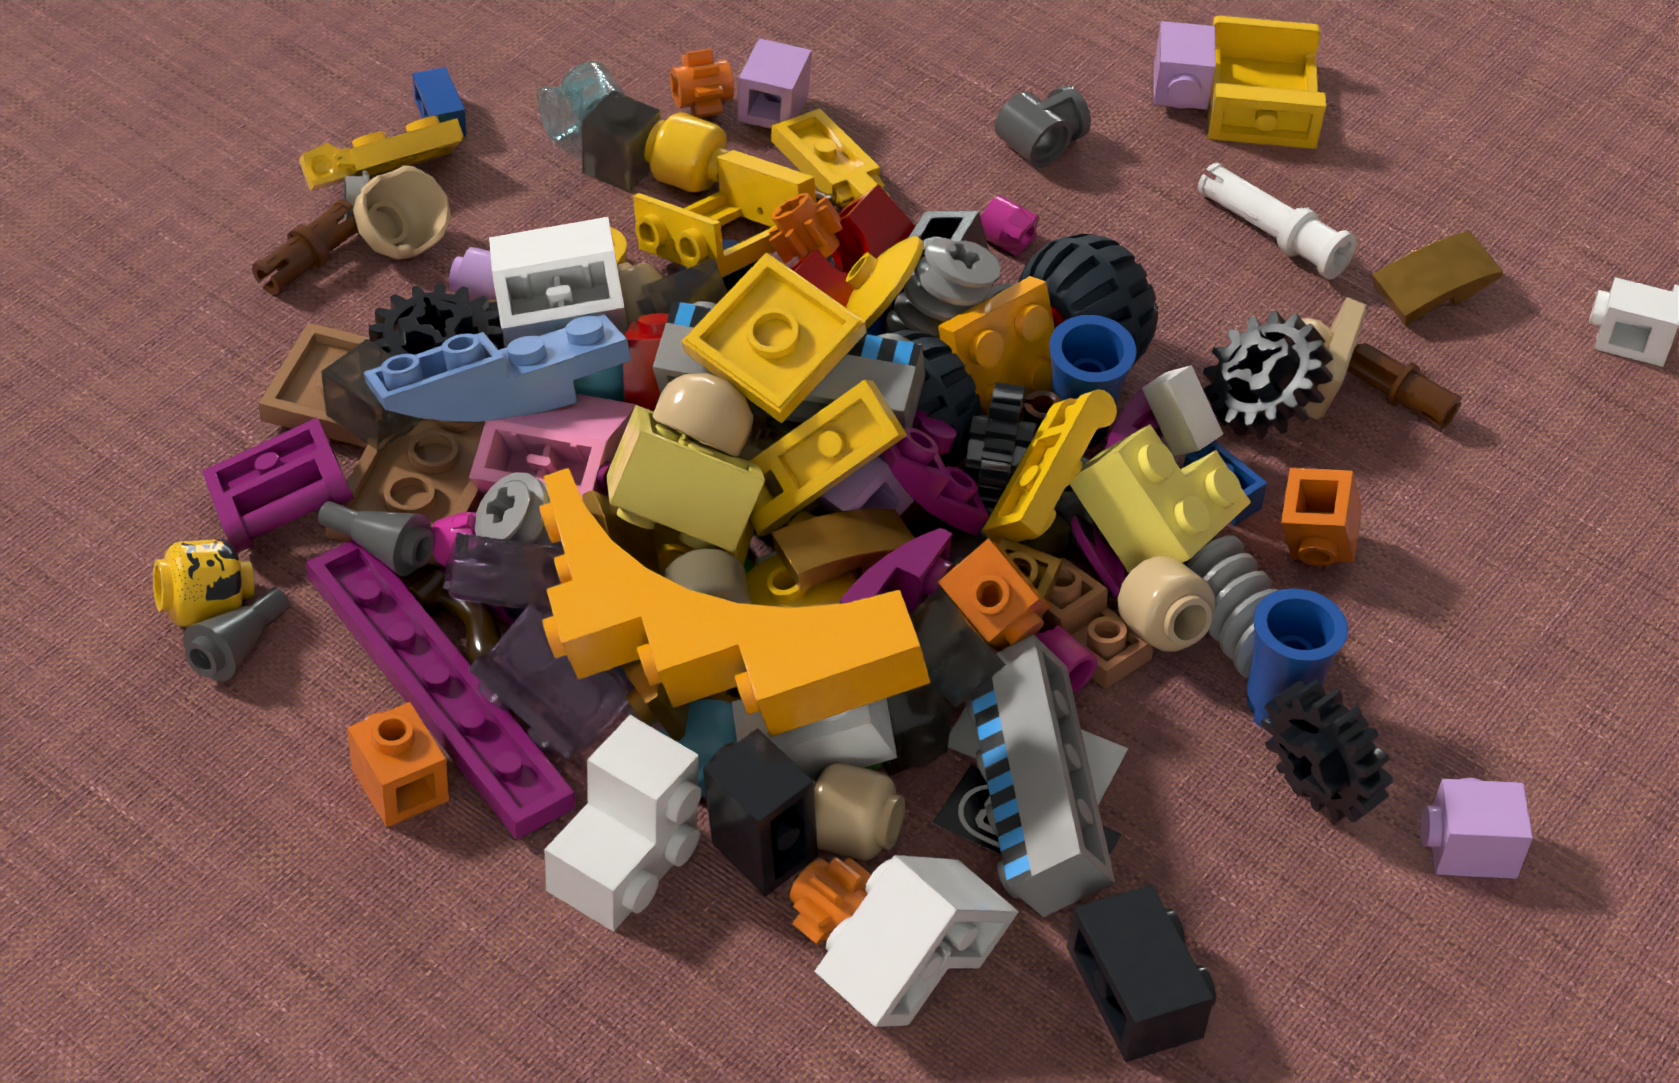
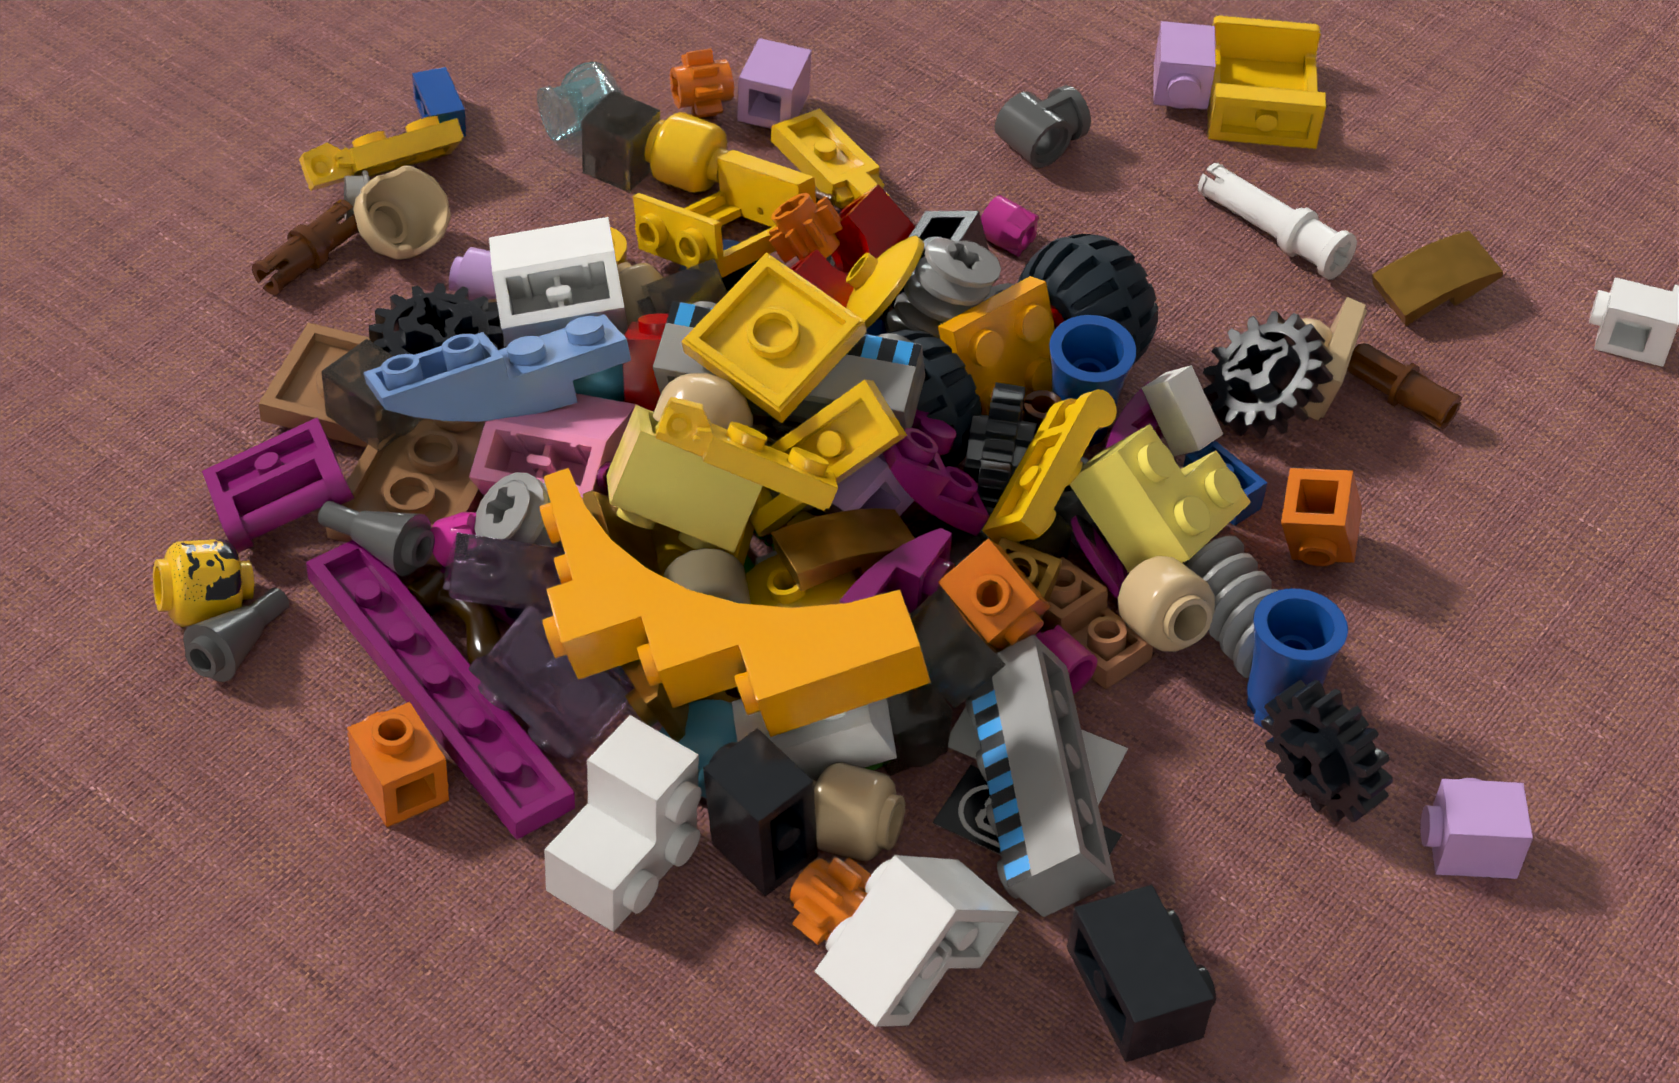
none -> yellow hinge [655,396,838,511]

